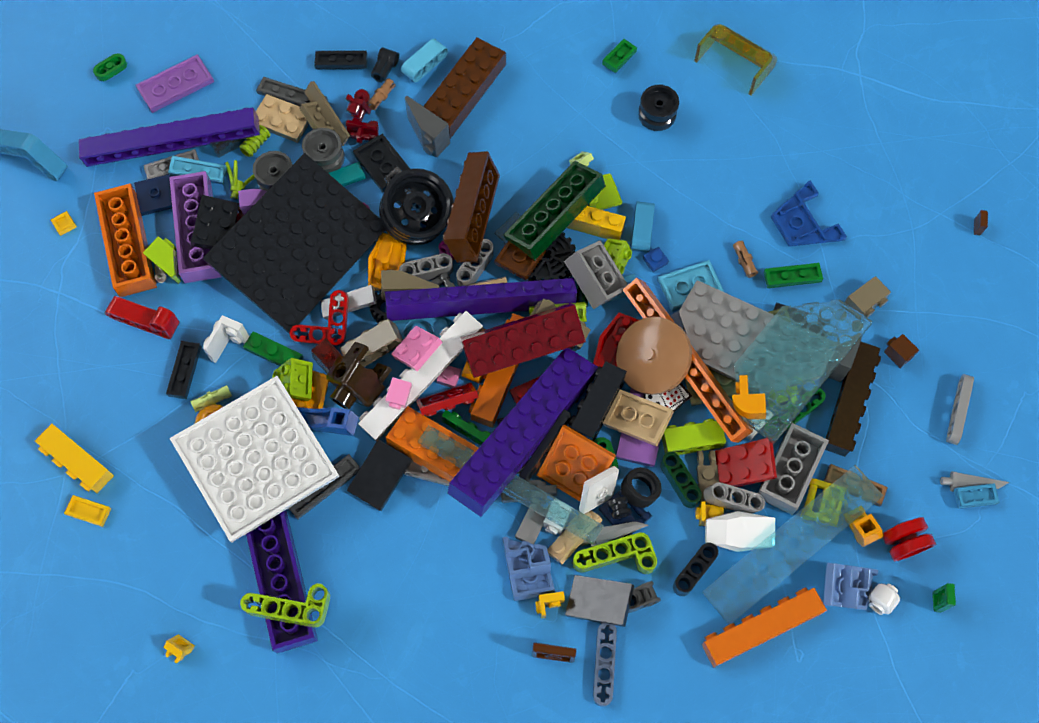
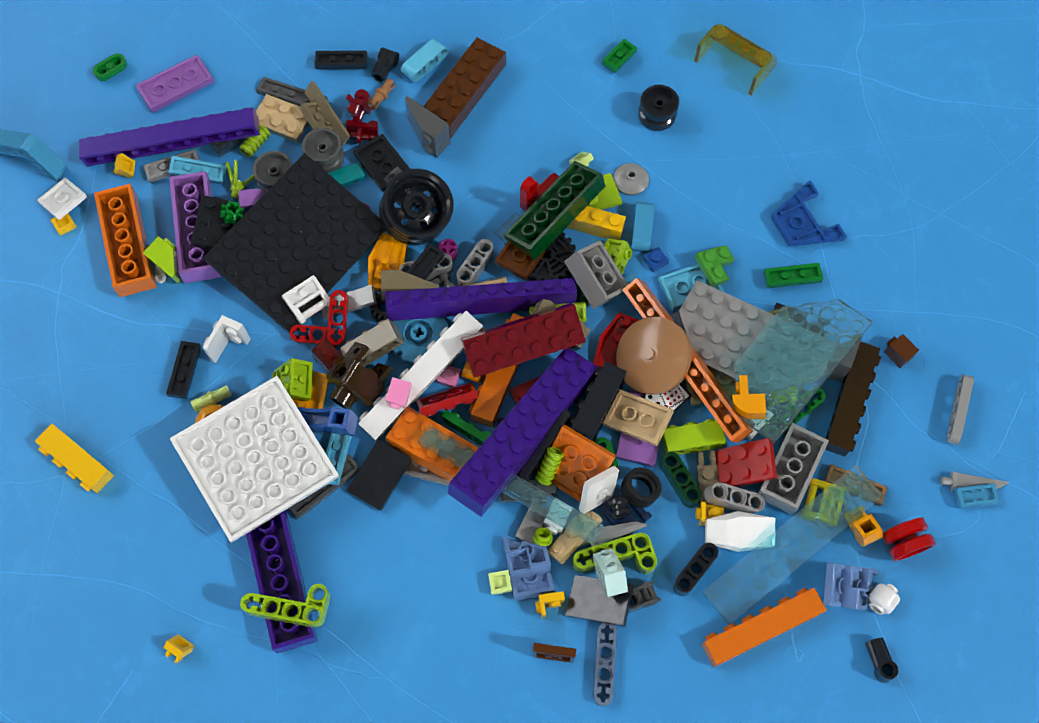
yellow tile [64,495,111,527] -> none
red beam [104,296,180,339] -> none
dark blue plate [134,174,172,216] -> none
green plate [243,331,303,366] -> none
bright pink plate [391,326,442,372] -> none
reddish brown brick [443,151,500,262] -> none
medium nougat pin [733,240,758,278] -> none
dark tan brick [843,276,891,320] -> none
green plate [932,583,956,612] -> none
tile [974,210,988,235] -> none
none -> white plate [37,178,87,220]
none -> yellow tile [113,153,136,178]
none -> green gear [220,200,244,225]
none -> white plate [282,275,330,325]
none -> medium azure tile [326,433,352,485]
none -> black tile [407,243,445,280]
none -> yellowish green plate [488,570,512,595]
none -> red beam [520,173,559,212]
none -> lime plate [532,527,553,546]
none -> lime piece [535,447,564,485]
none -> light aqua brick [593,549,628,597]
none -> light grey dish [613,163,649,195]
none -> bright green plate [694,245,735,287]
none -> black piece [865,637,899,683]

